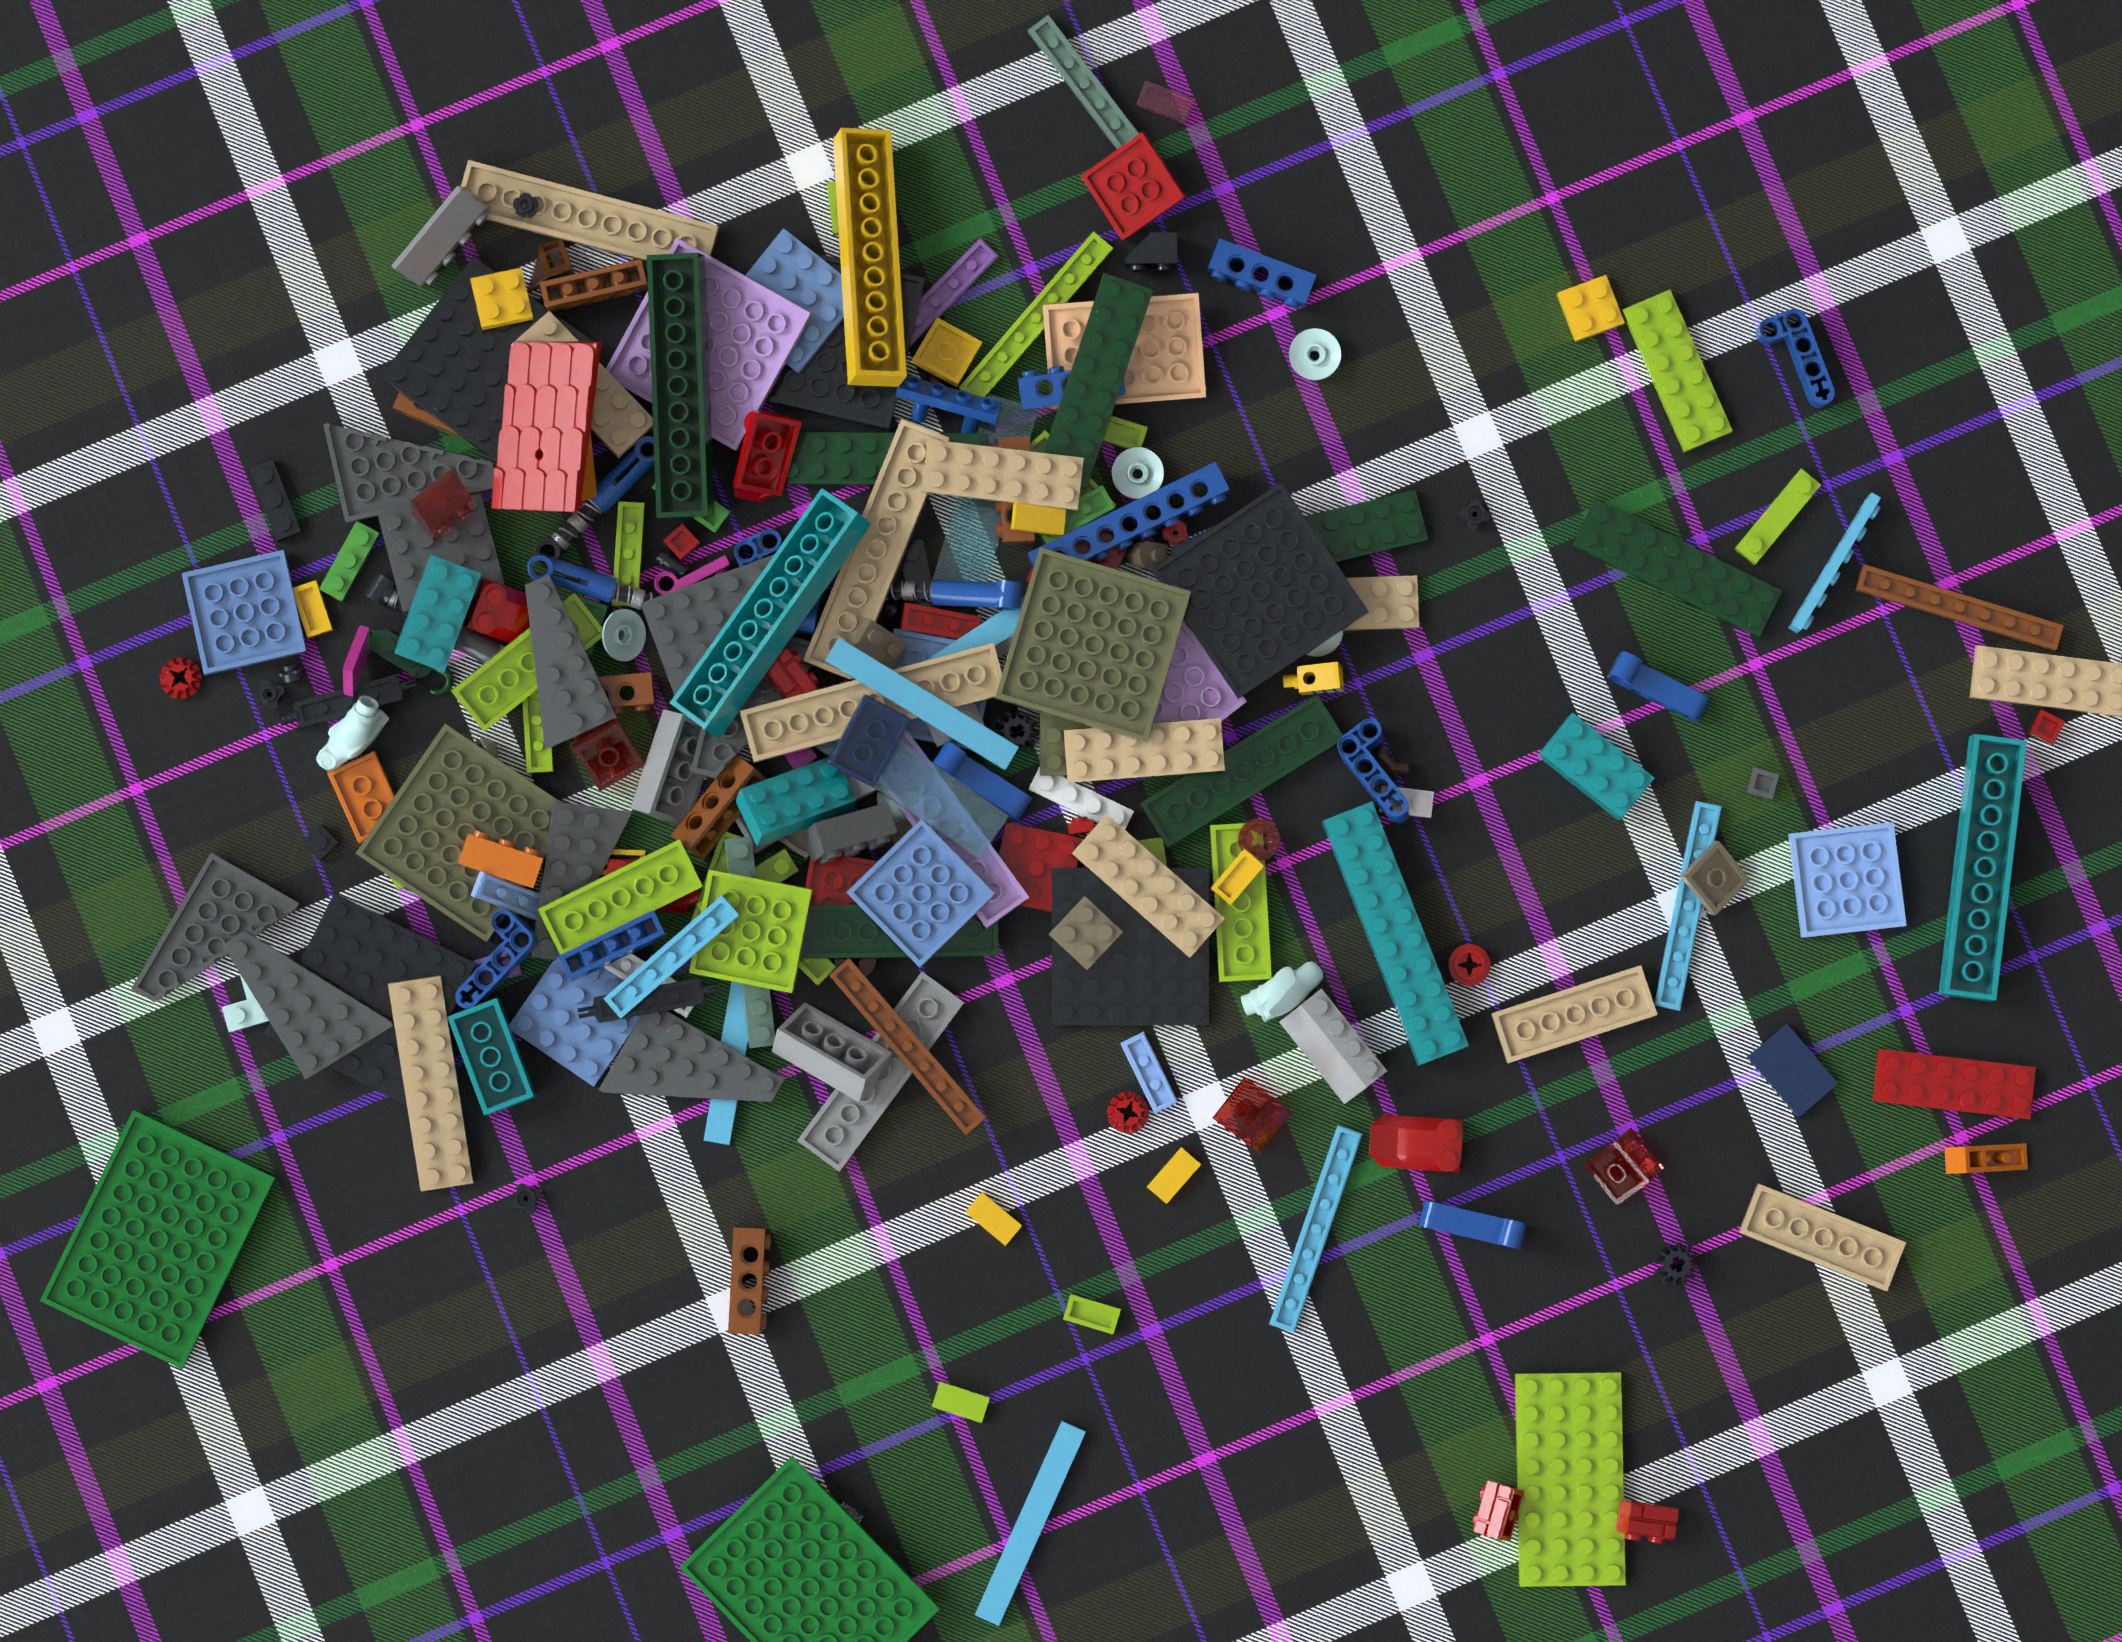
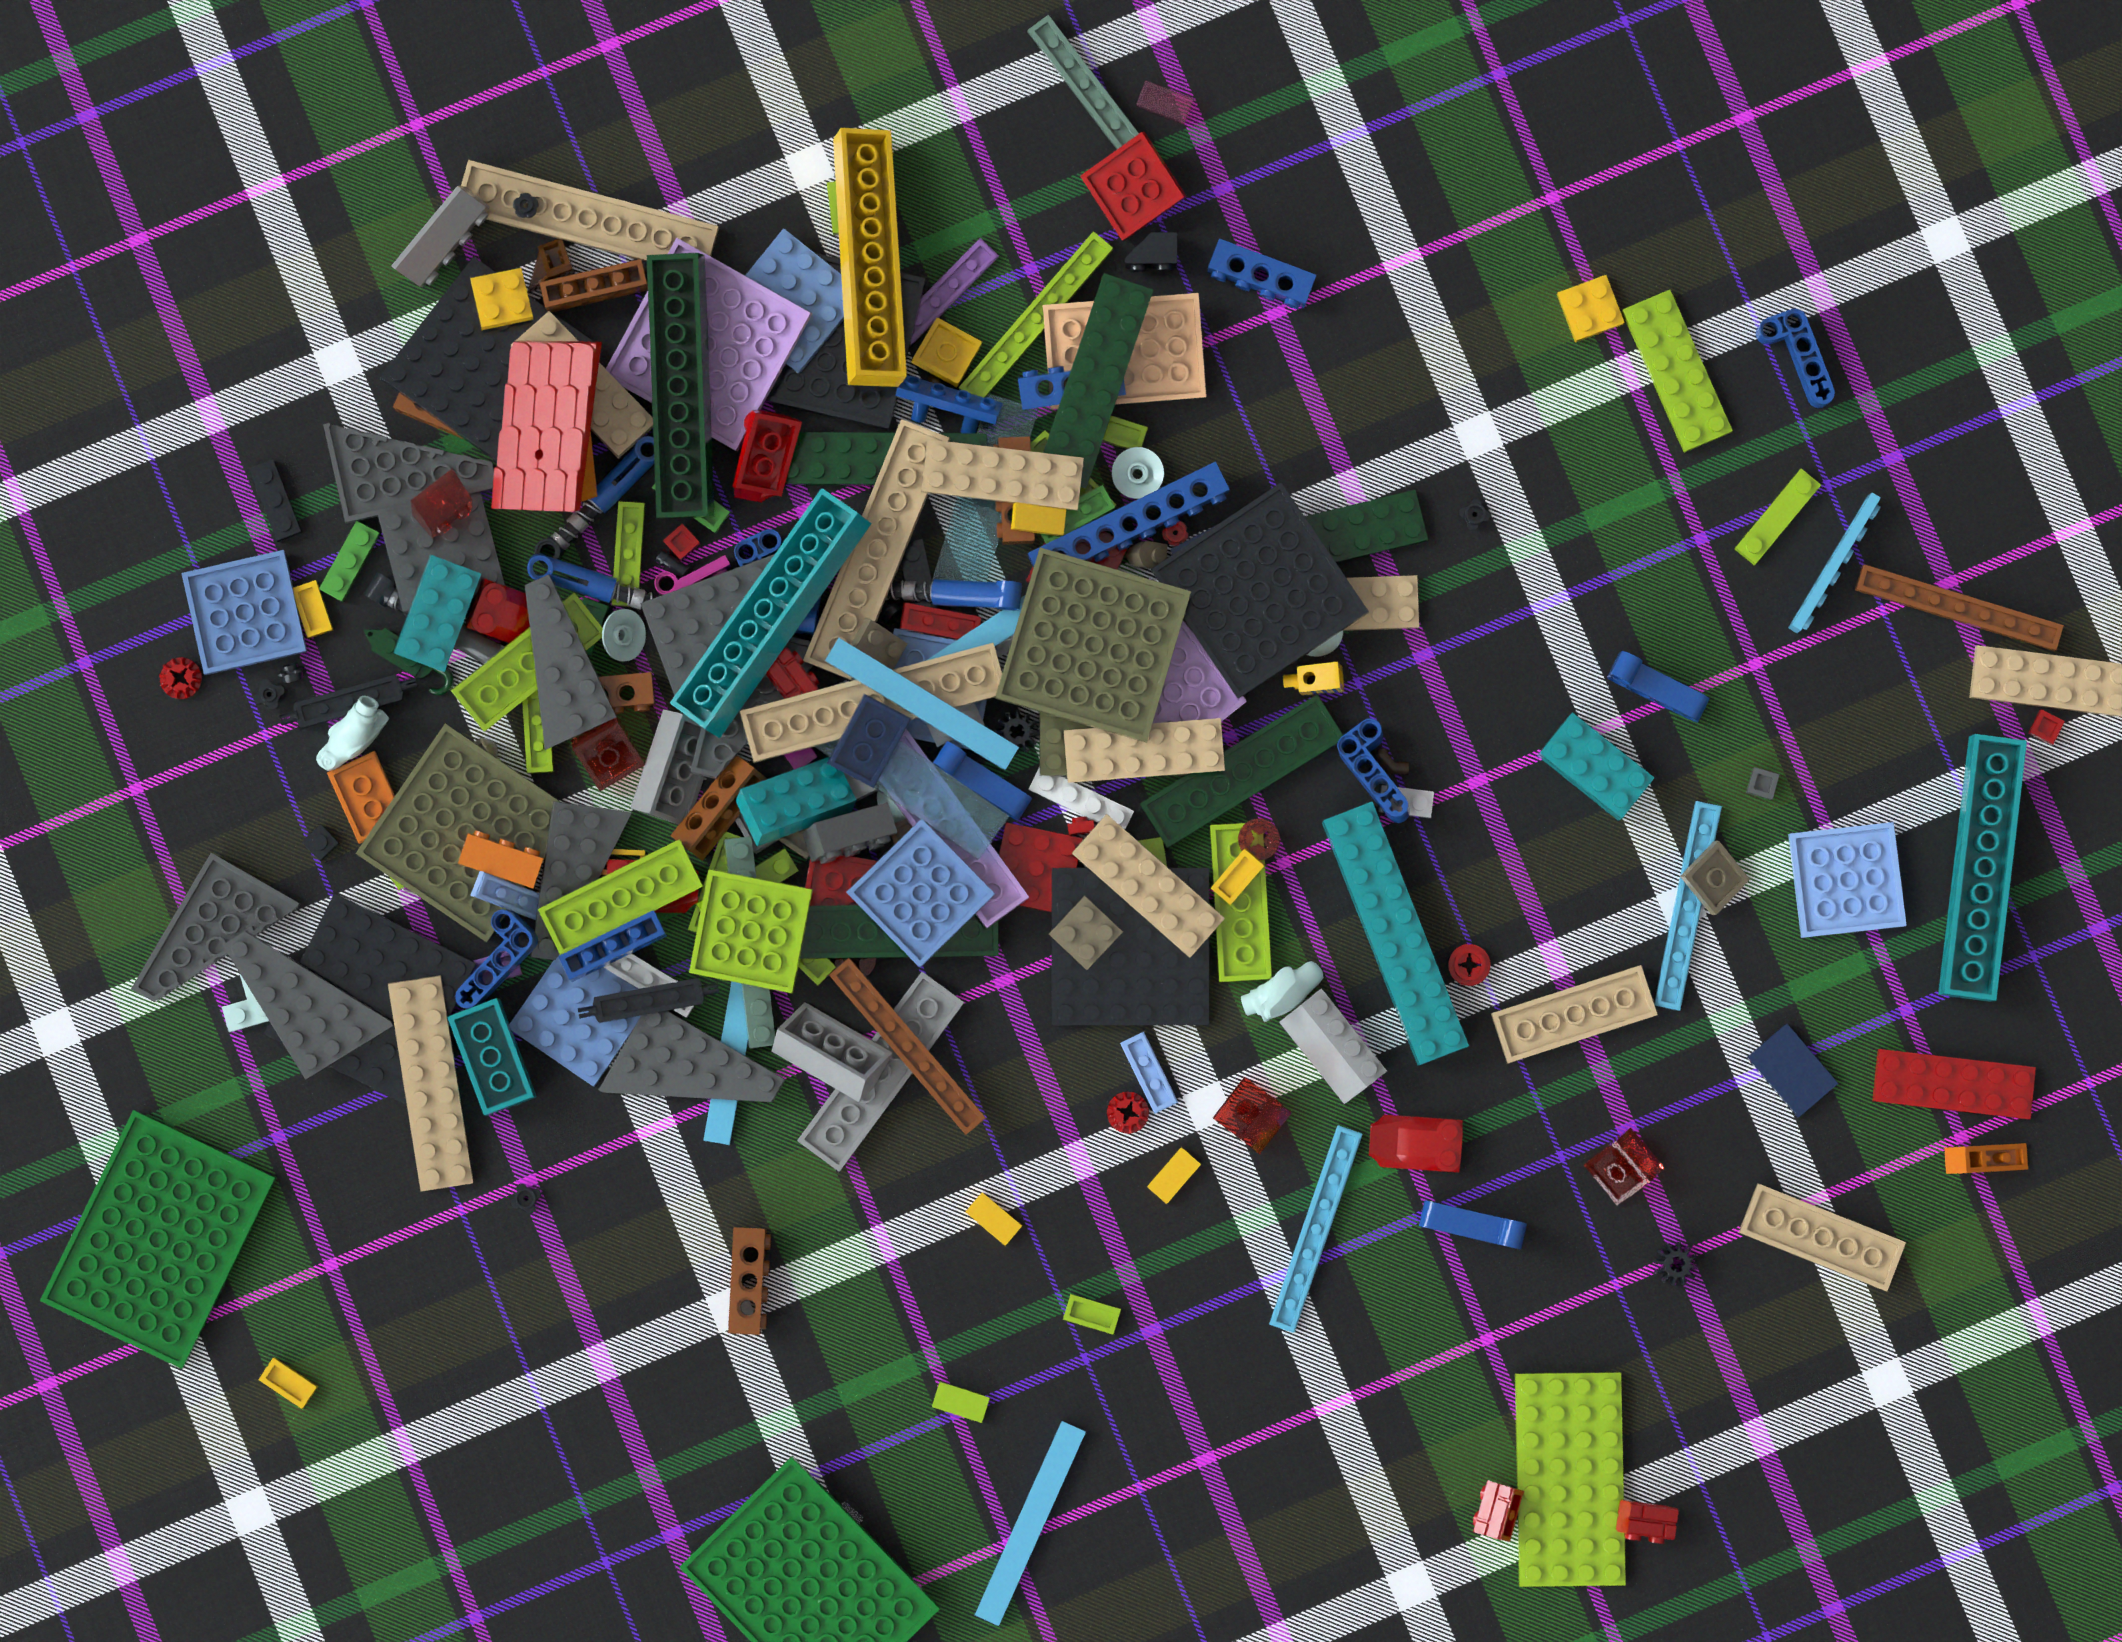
dark pink tile [343,625,370,697] -> none
medium azure plate [603,895,741,1018] -> none
light aqua dish [1289,328,1341,380] -> none
dark green plate [1572,499,1782,638] -> none
none -> yellow tile [258,1357,318,1409]

